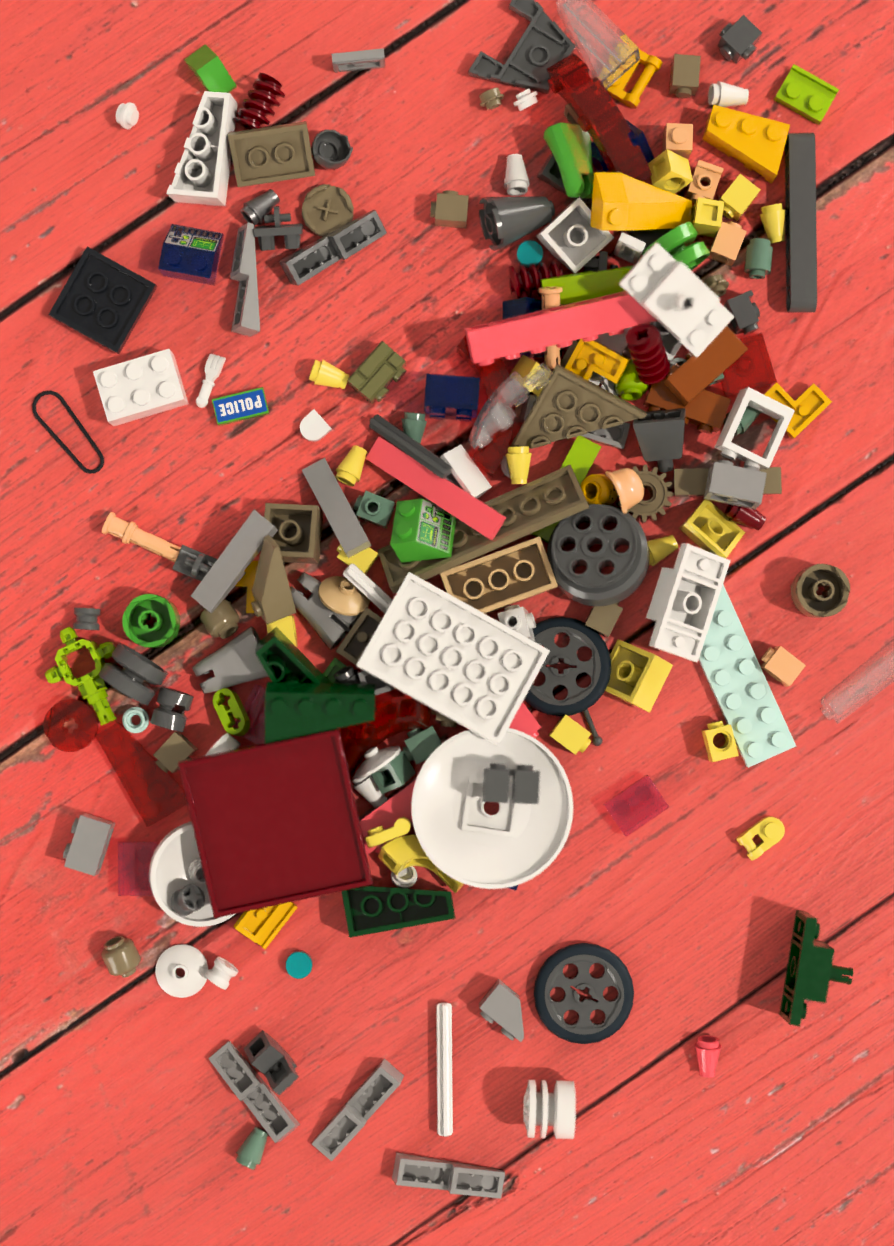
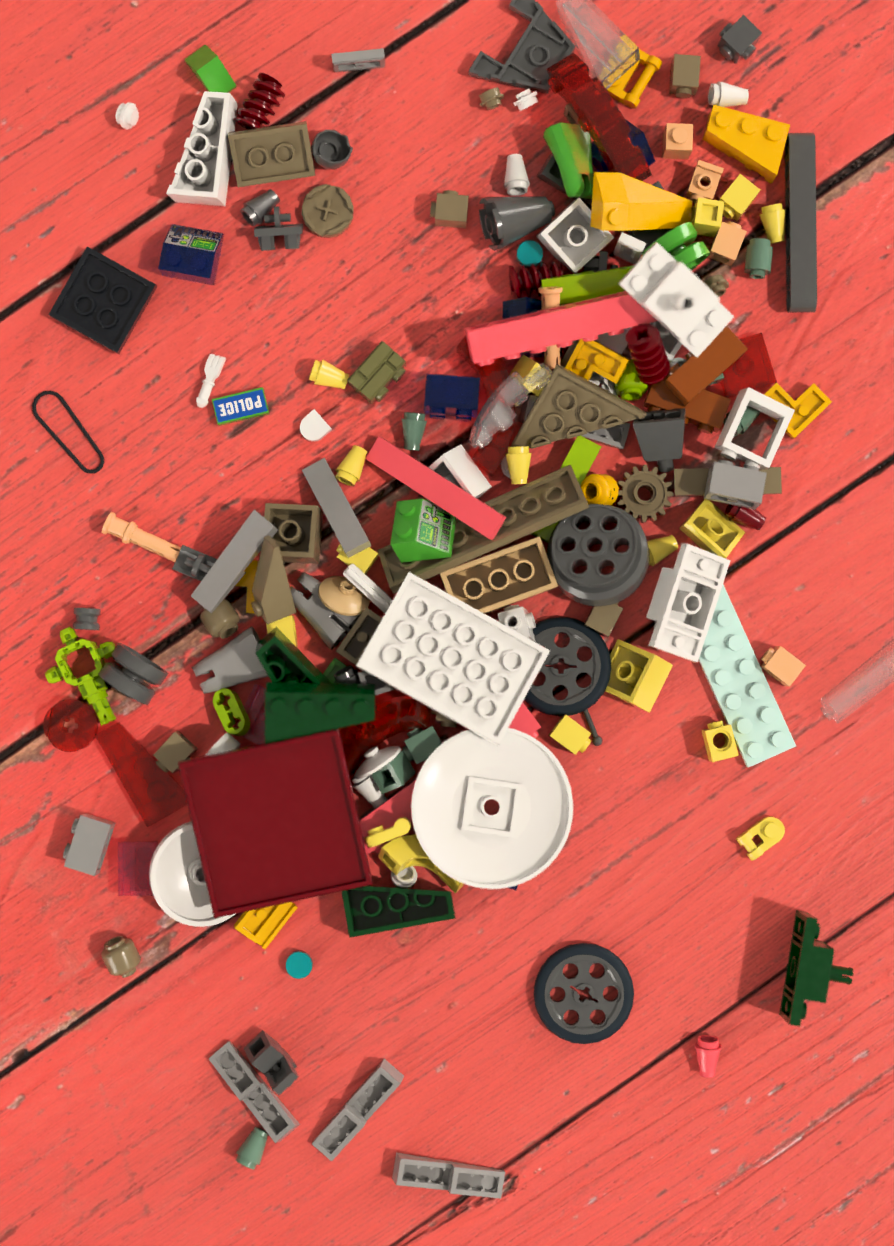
white brick [93,349,189,426] -> none
bright green brick [122,594,180,648] -> none
light aqua plate [122,707,149,733] -> none
dark grey wheel [150,687,194,732] -> none
white dish [155,944,208,998] -> none
dark grey wheel [171,884,205,916] -> none
white wheel [205,957,239,990] -> none
light grey slope [230,223,260,337] -> none
dark grey slope [279,210,387,286] -> none
sand green brick [354,491,396,529] -> none
dark grey axle [369,415,452,479] -> none
white axle [436,1002,453,1136] -> none
light grey slope [479,979,524,1042] -> none
dark grey piece [482,764,540,804] -> none
white wheel [523,1080,576,1139] -> none
clear pink plate [603,775,669,837] -> none
light nougat helmet [605,468,644,514] -> none
light yellow brick [648,149,693,194] -> none
dark grey brick [723,290,760,335] -> none
lime plate [774,64,839,125] -> none
dark tan brick [791,564,850,618] -> none

